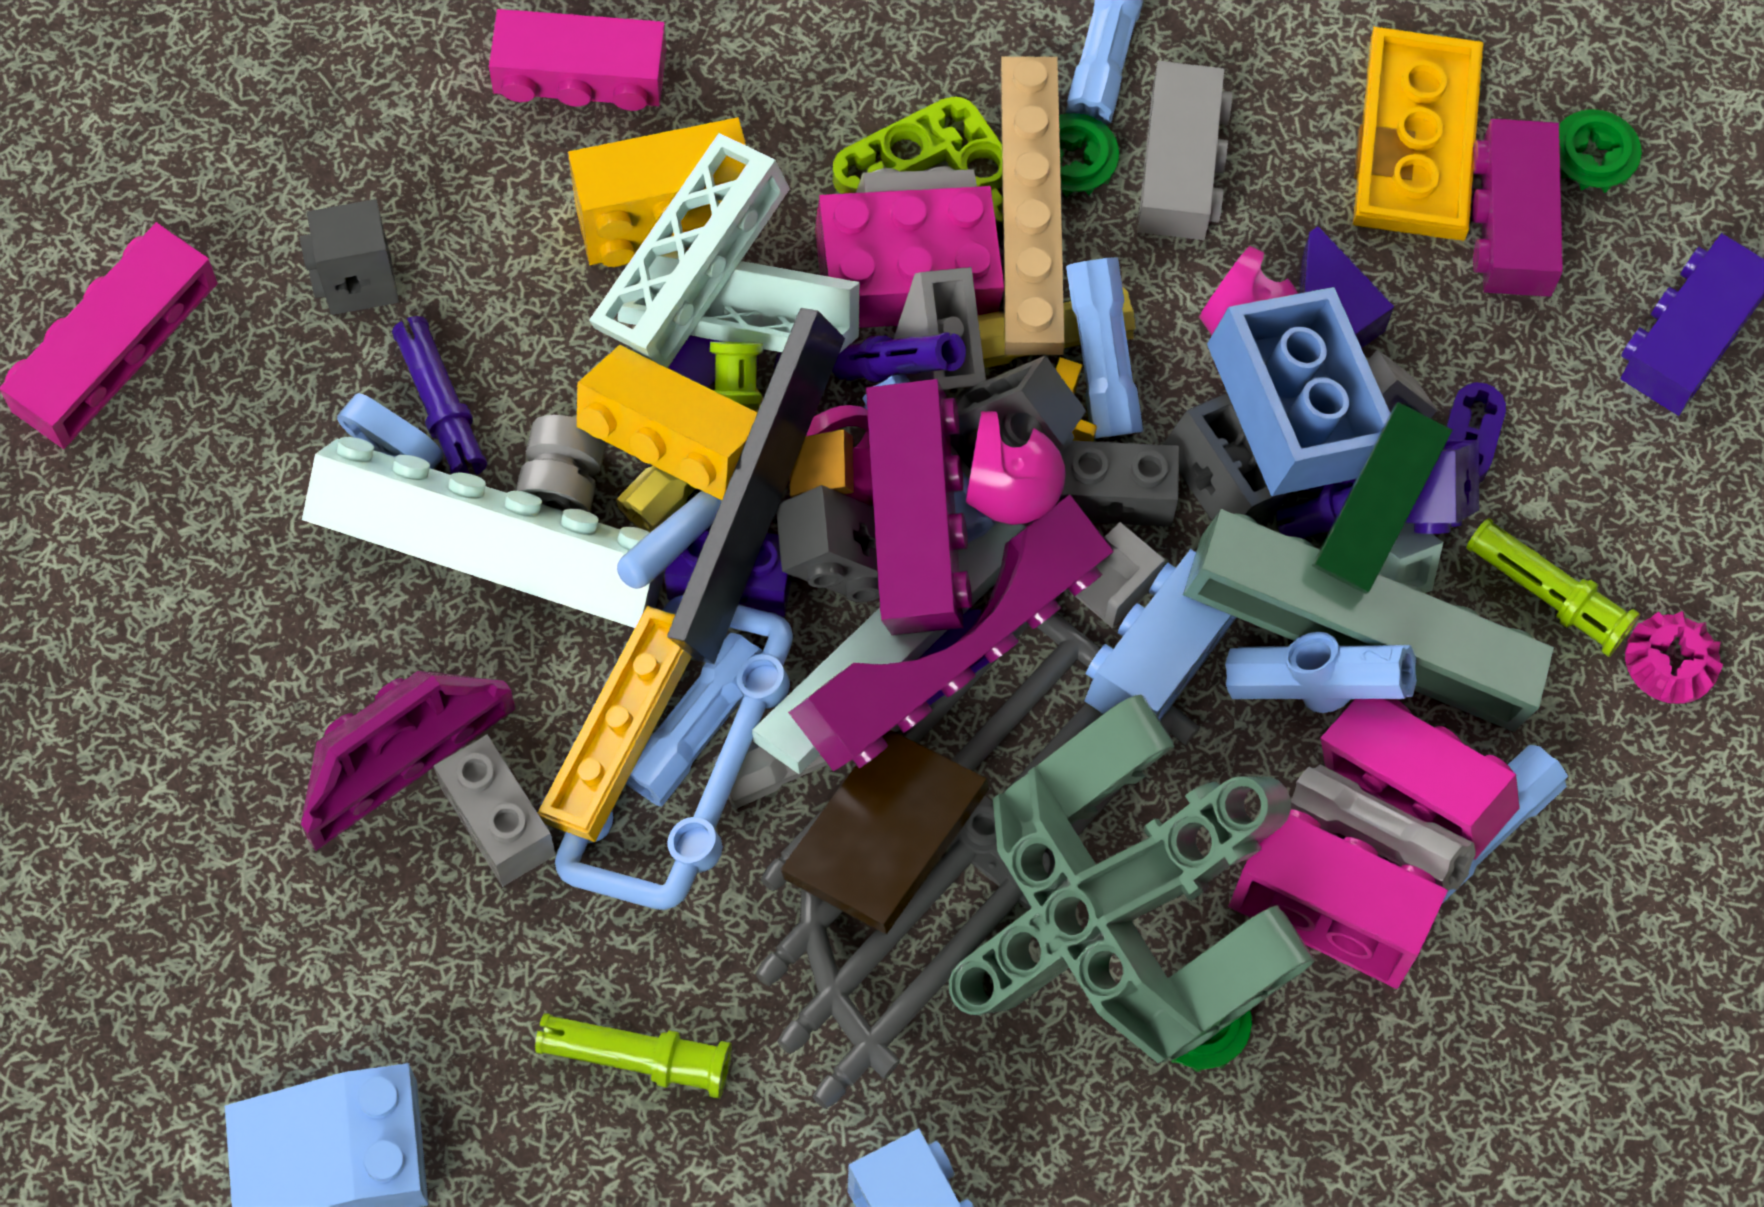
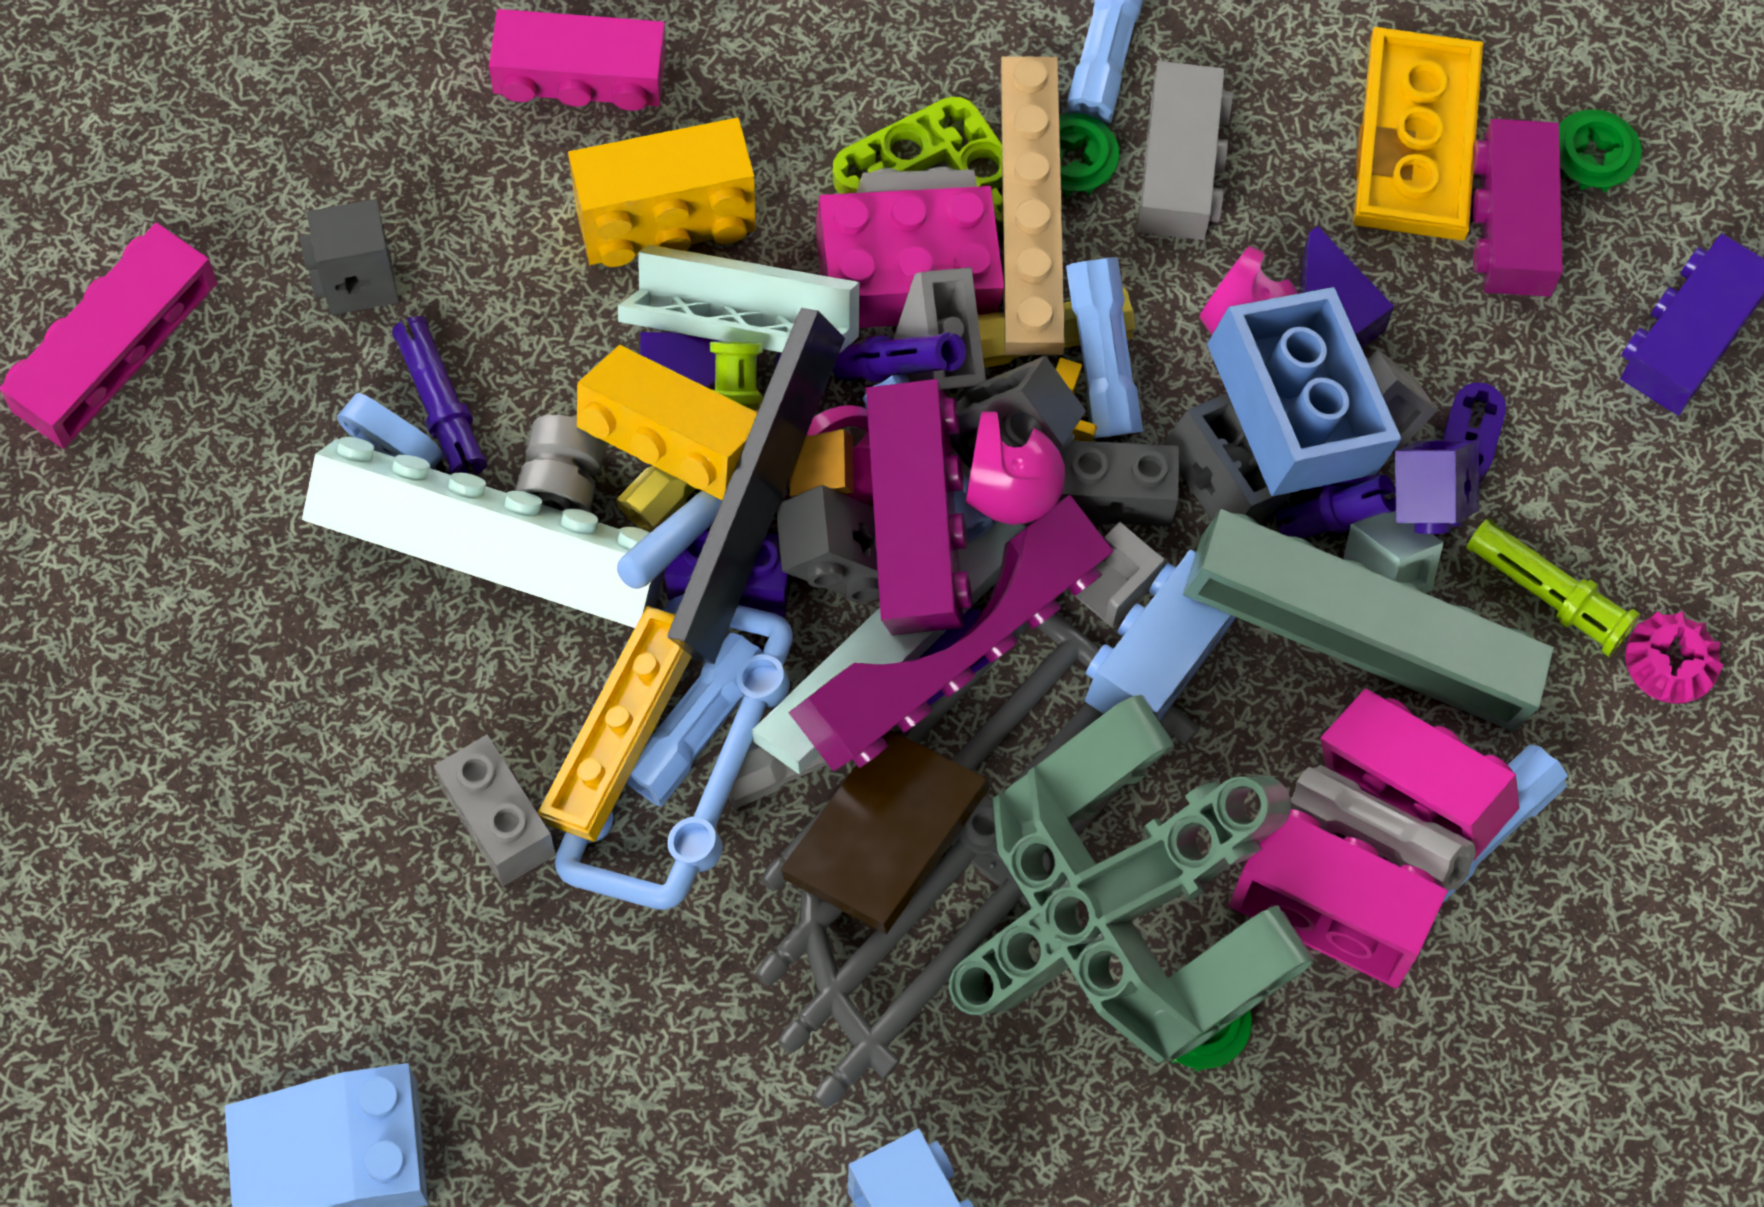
magenta wedge [301,671,516,851] -> none
lime pin [535,1013,732,1099] -> none
light aqua fence [589,133,790,368] -> none
light blue piece [1225,632,1417,713] -> none
dark green tile [1312,402,1453,594] -> none

